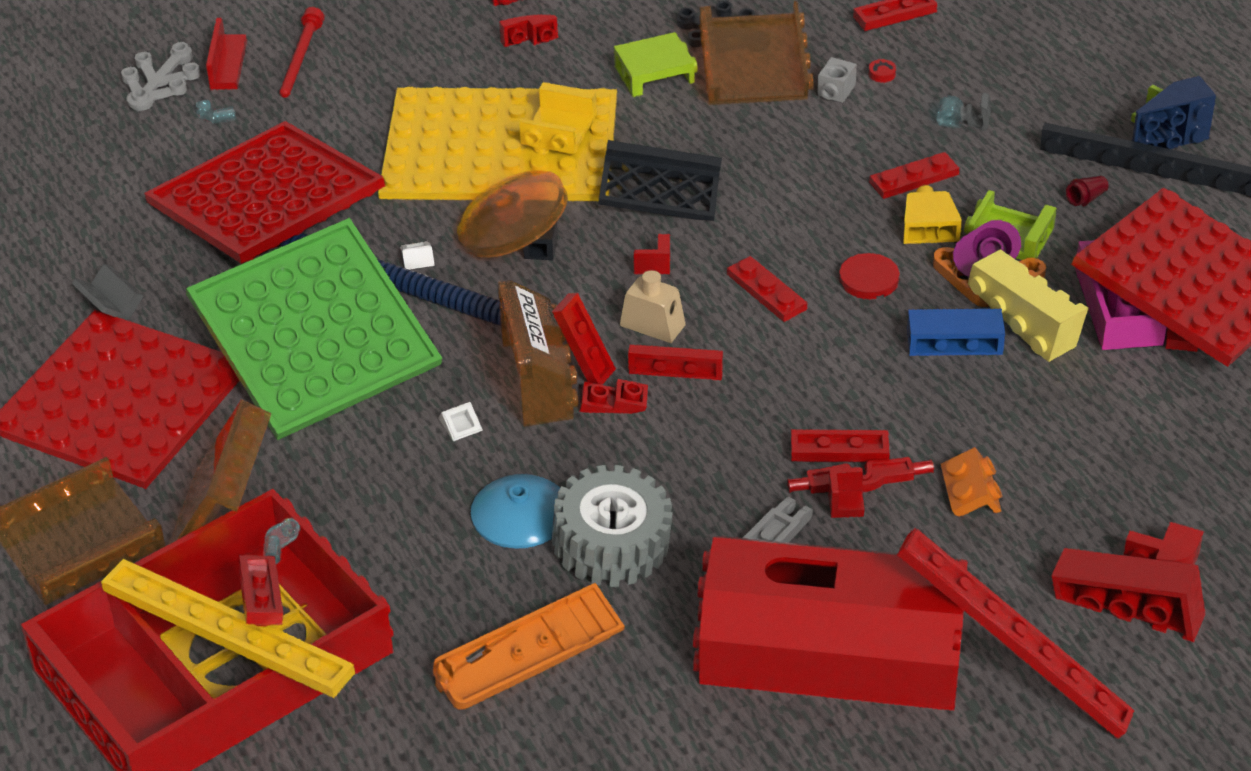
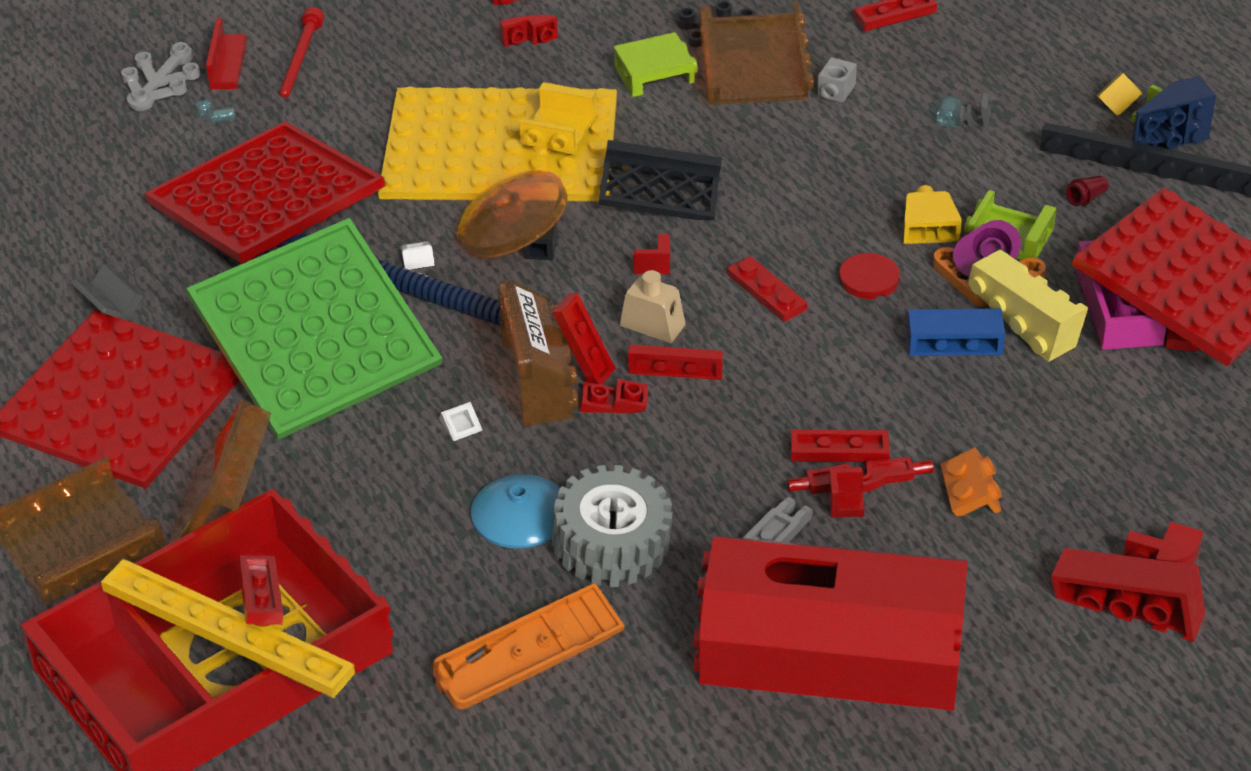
clear light blue arm [263,518,300,564] -> none
red tile [868,59,896,83] -> none
red plate [869,152,960,199] -> none
red tile [897,528,1135,739] -> none
none -> yellow panel [1096,72,1142,116]

